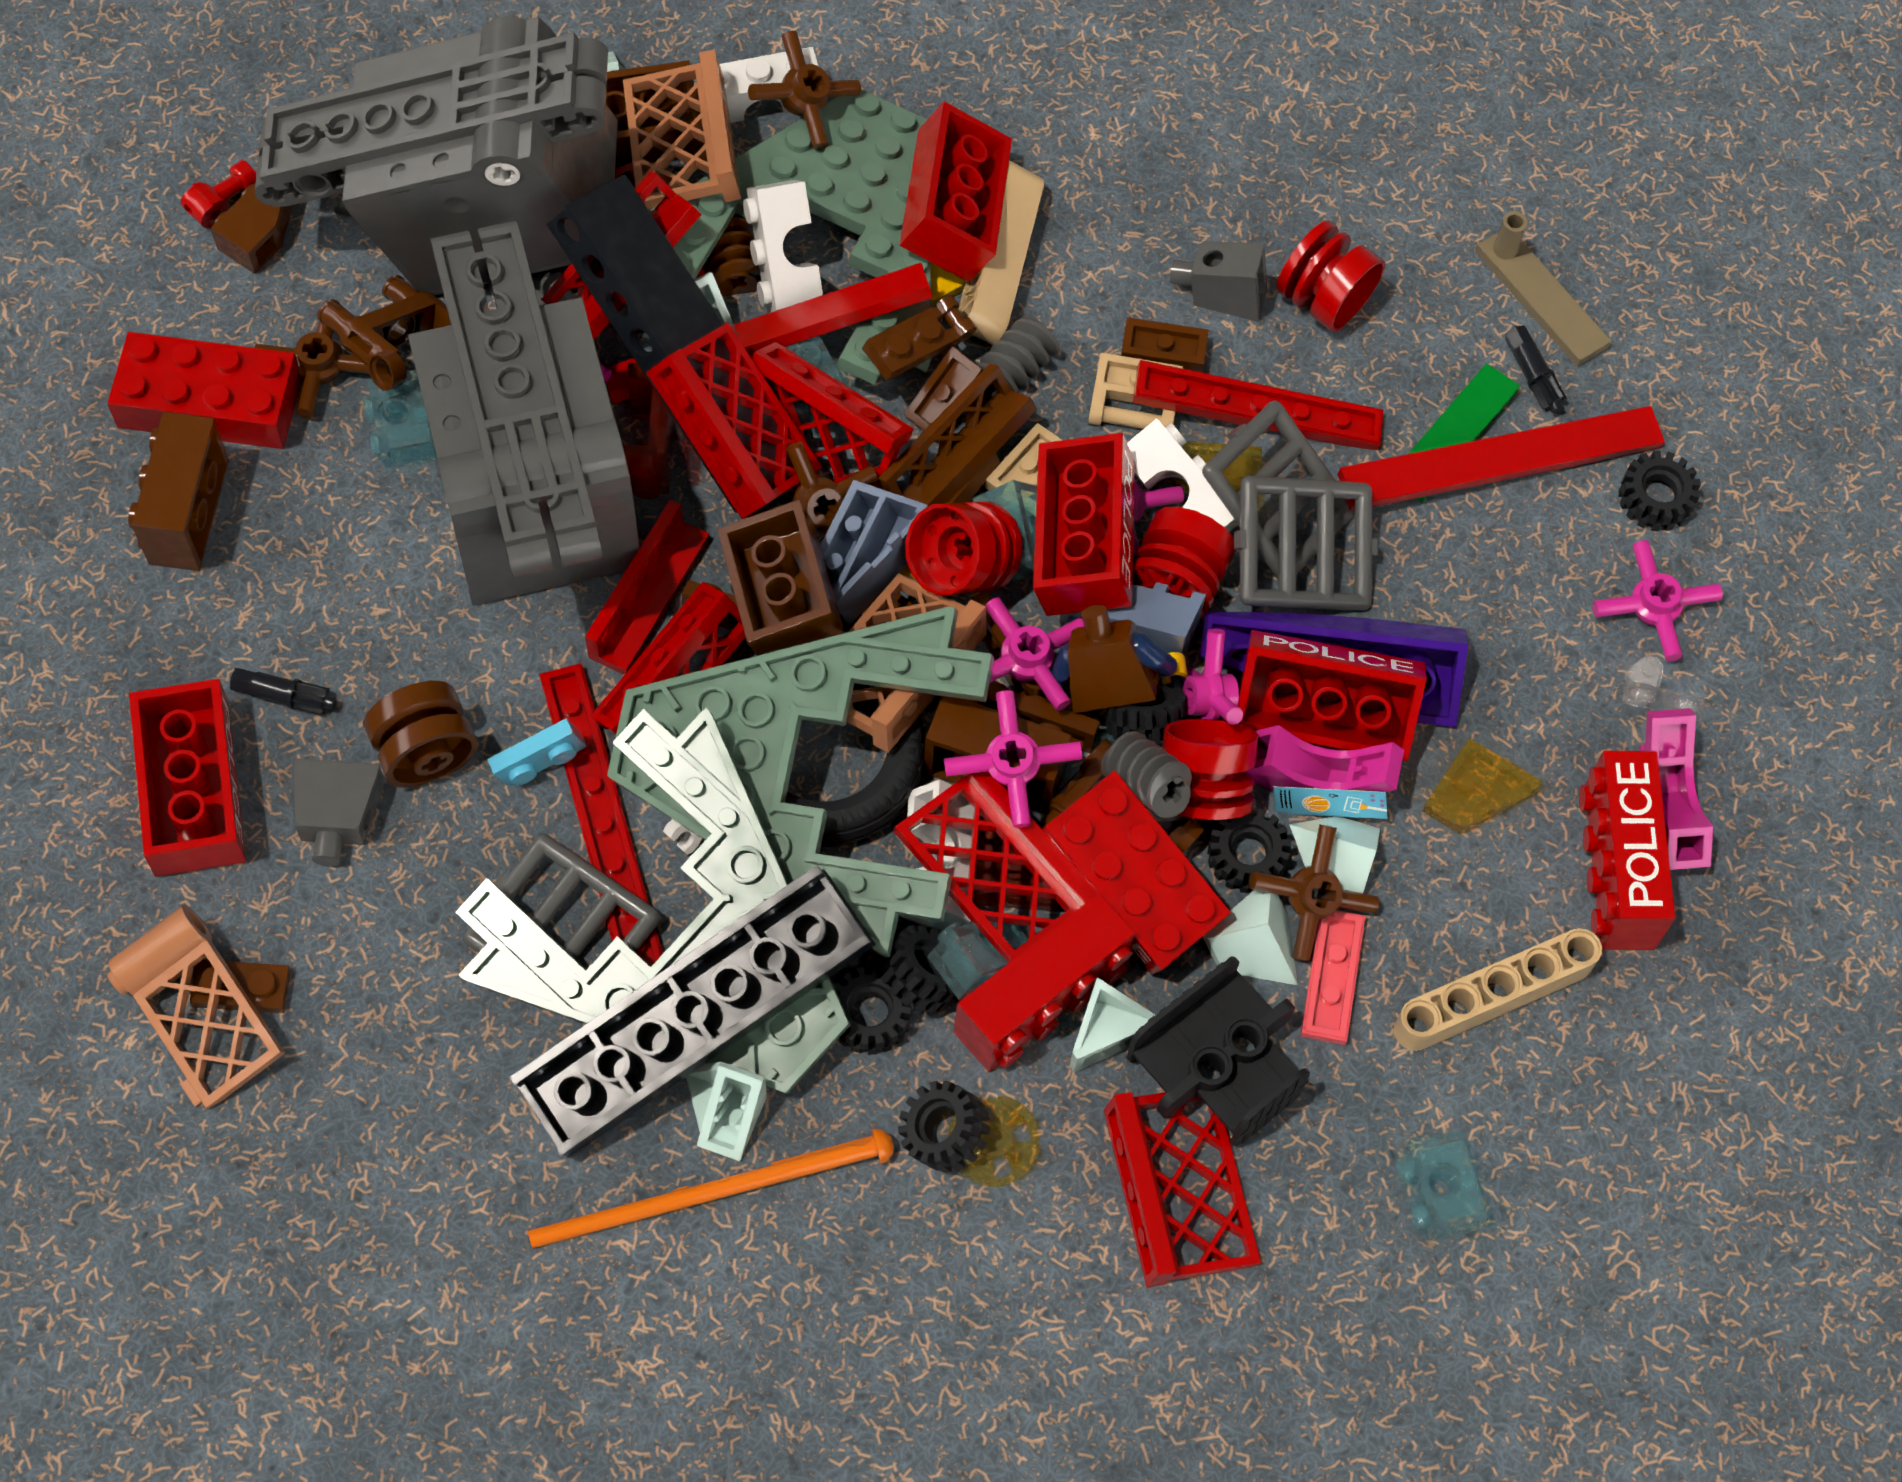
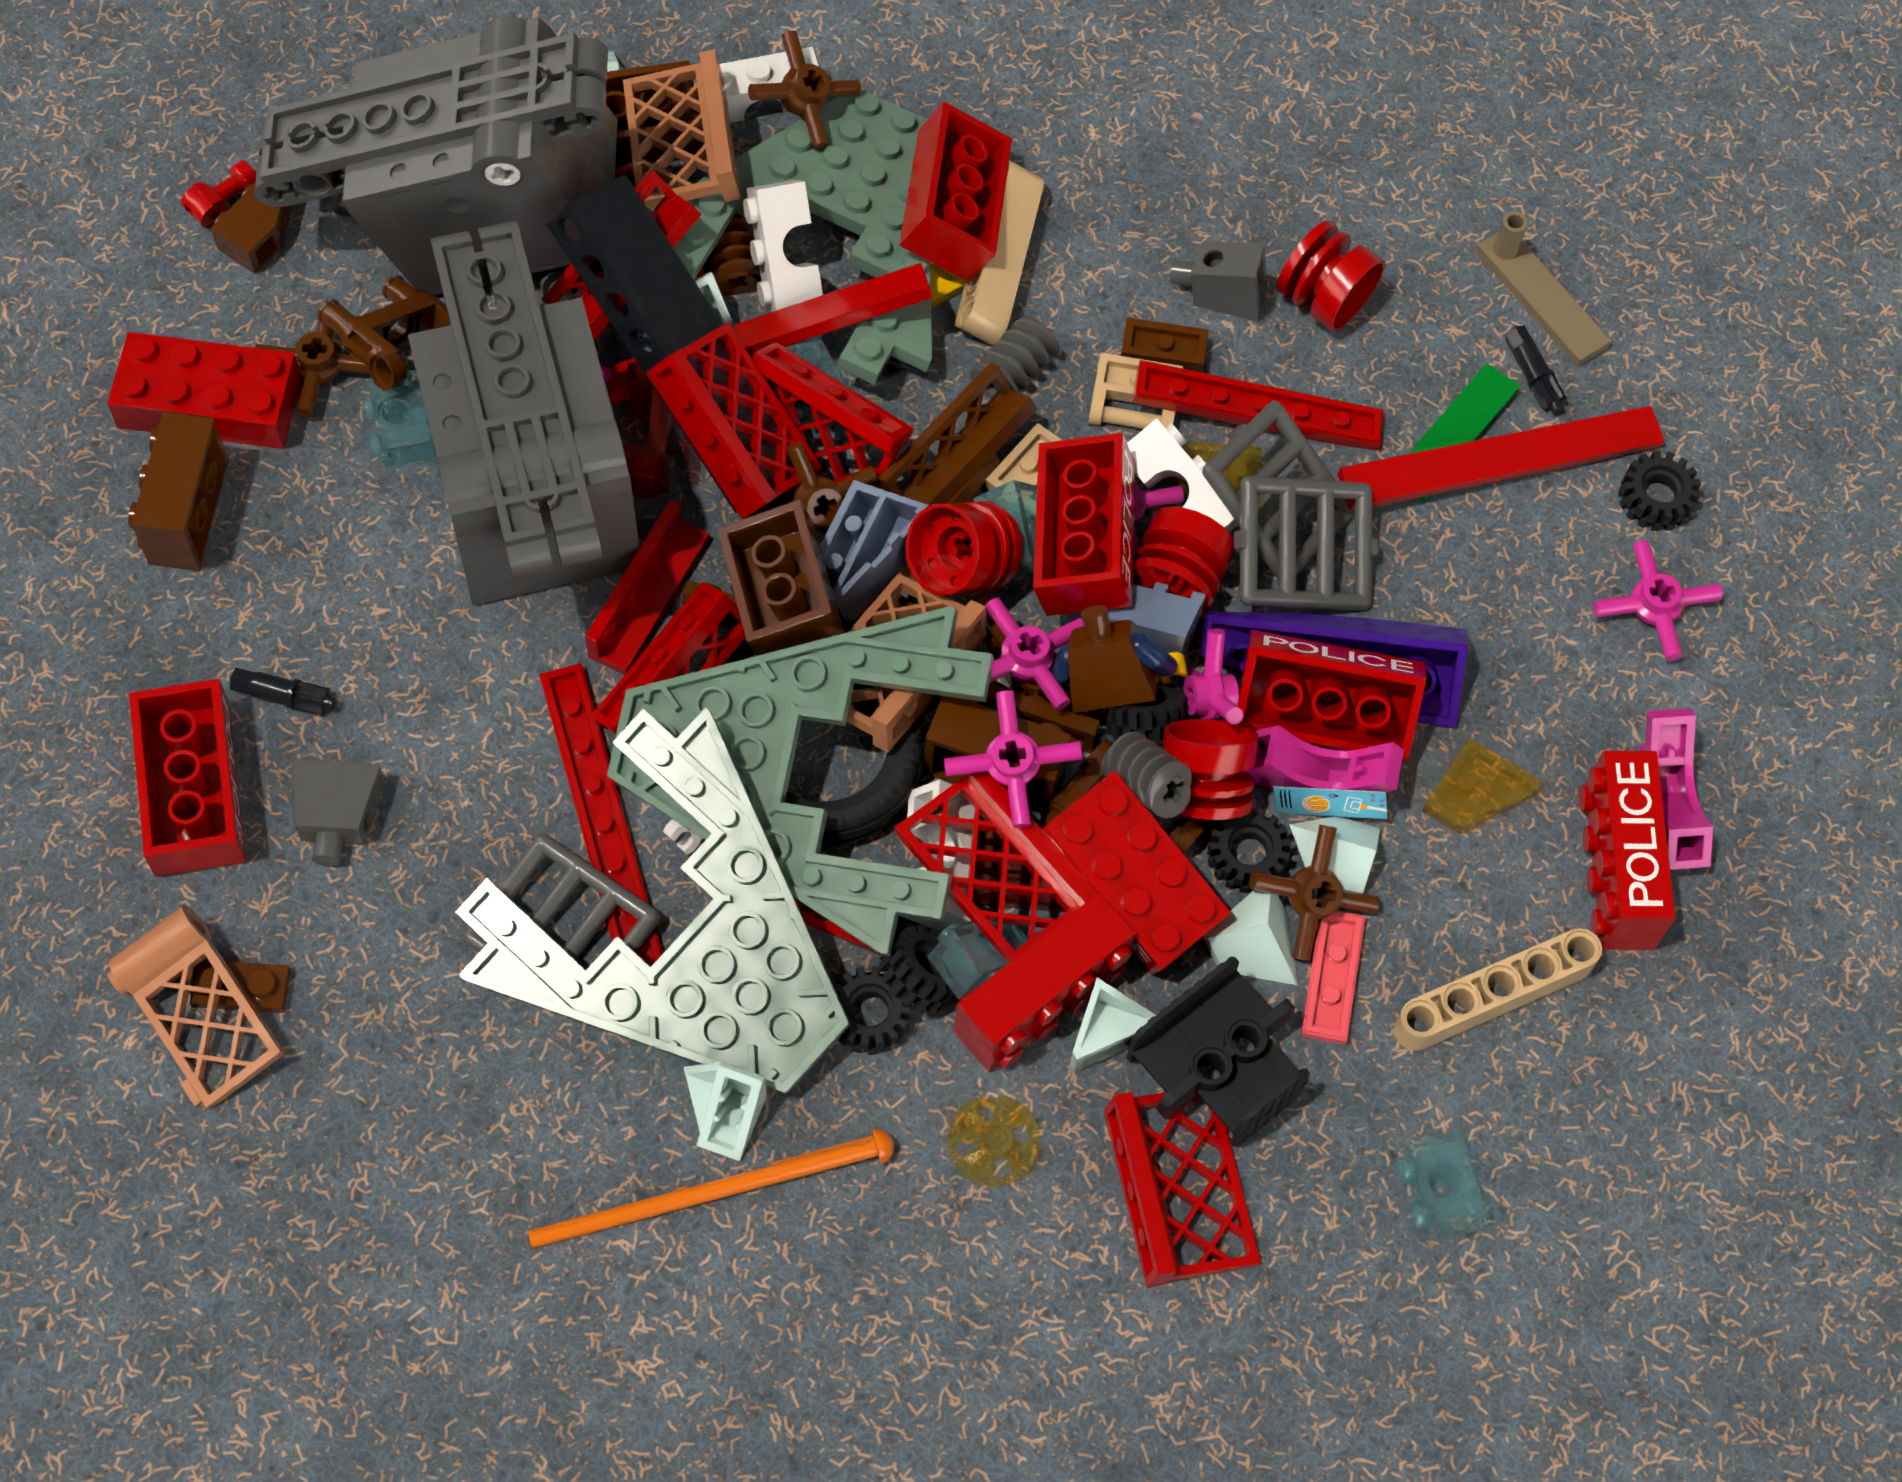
reddish brown wheel [363,680,479,788] -> none
medium azure plate [487,718,587,786] -> none
tile [510,865,876,1158] -> none
reddish brown plate [862,295,977,381] -> none
black tyre [898,1081,990,1173] -> none
reddish brown plate [904,346,984,441] -> none
clear hinge [1611,655,1713,714] -> none

